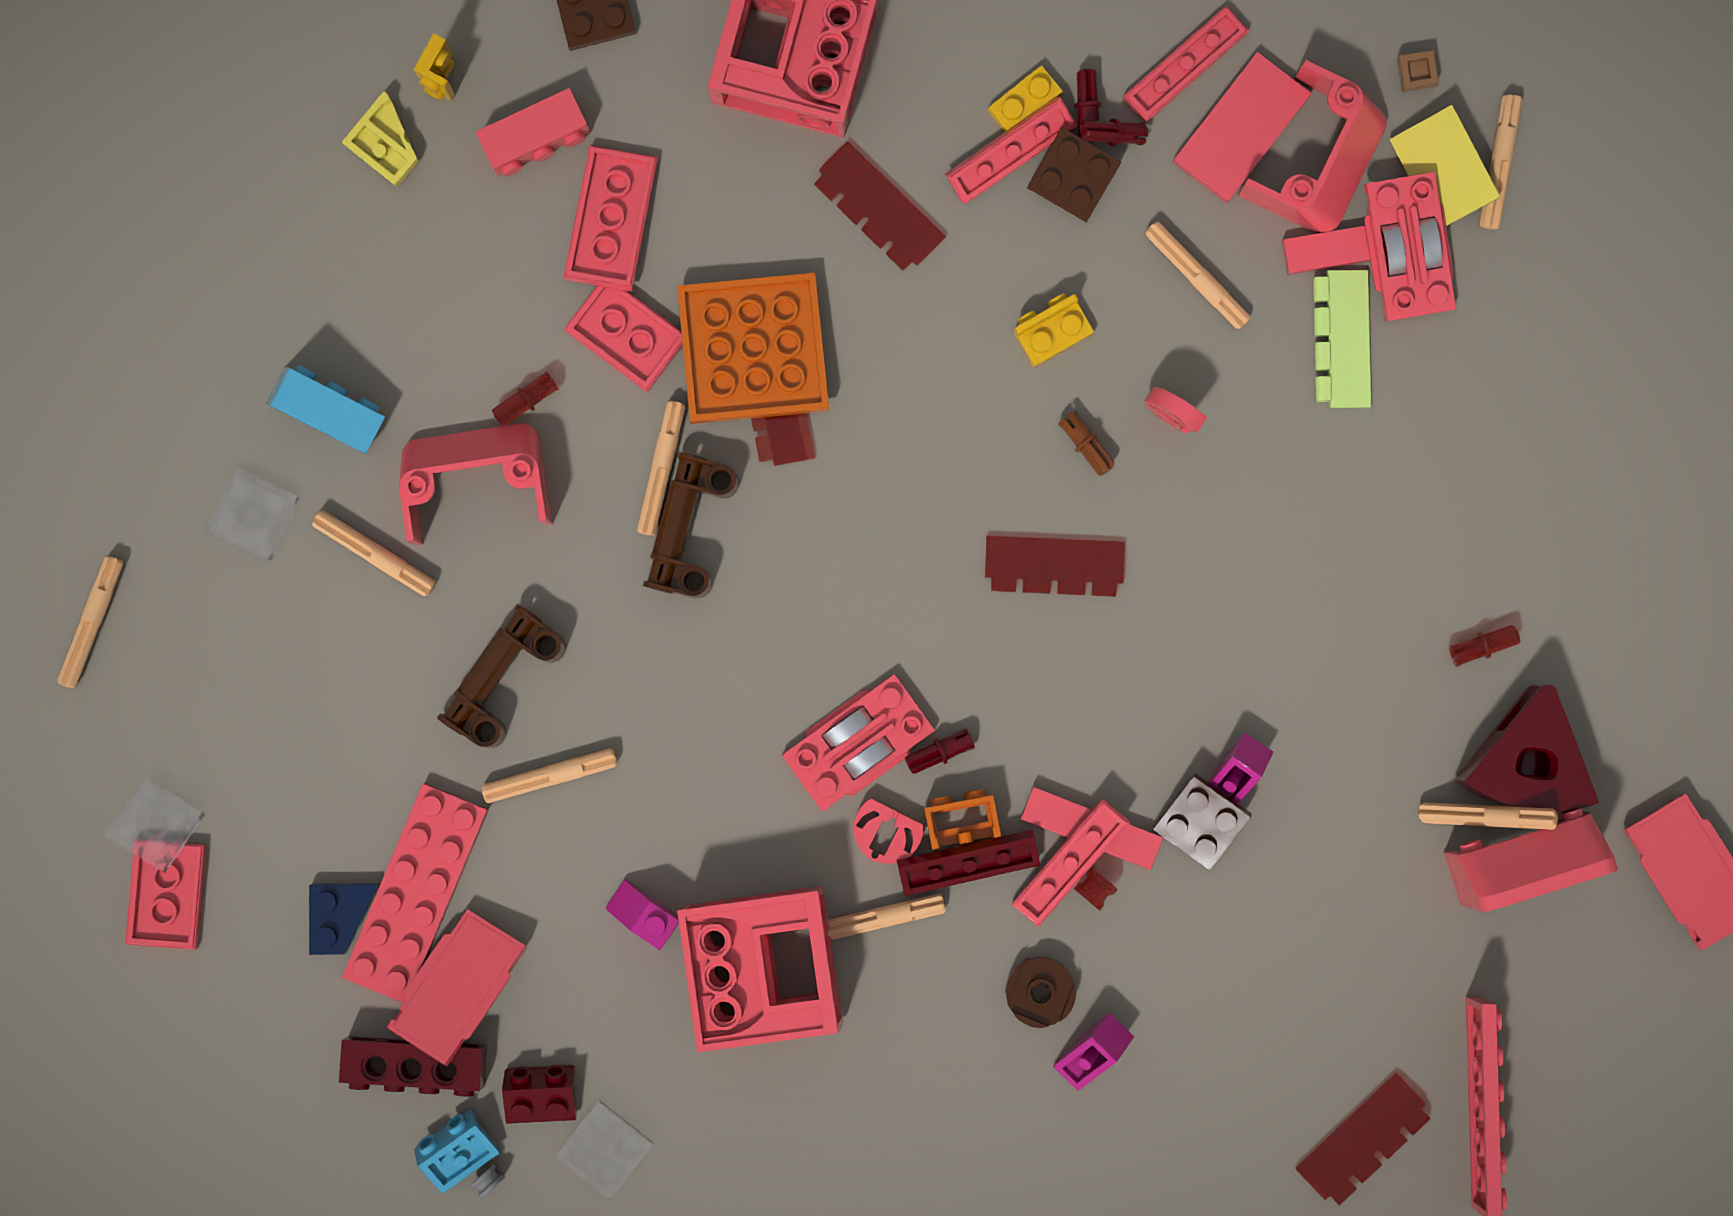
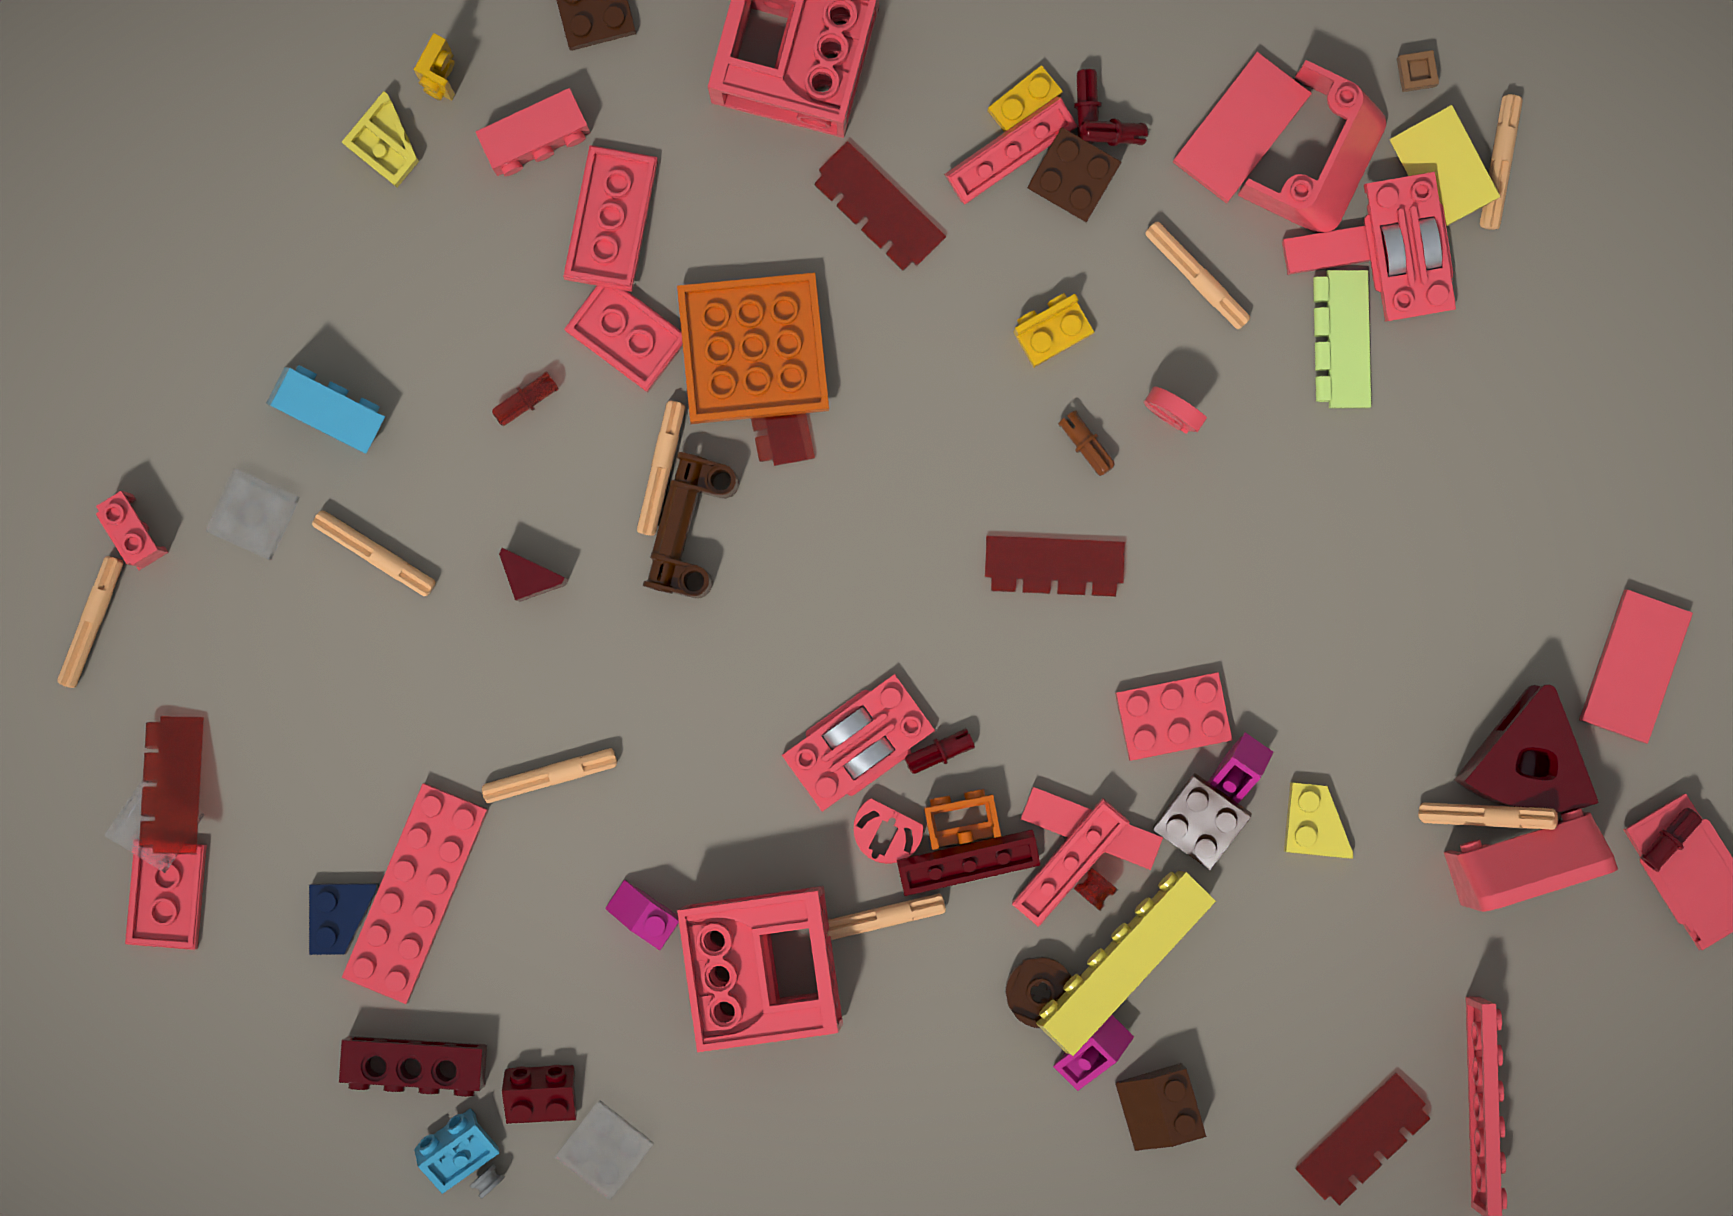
coral piece [387,909,527,1067] -> none
coral windscreen [399,423,553,545] -> none
reddish brown piece [437,603,566,748] -> none
coral tile [1123,6,1249,124] -> none
clear red axle [1448,625,1521,667] -> none
none -> coral window [96,491,169,571]
none -> clear red windscreen [139,716,204,855]
none -> dark red slope [499,548,569,602]
none -> light yellow brick [1036,871,1216,1056]
none -> coral plate [1115,672,1232,761]
none -> reddish brown slope [1115,1063,1207,1151]
none -> light yellow wing [1284,782,1353,859]
none -> coral tile [1579,589,1693,744]
none -> dark red axle [1640,808,1702,872]

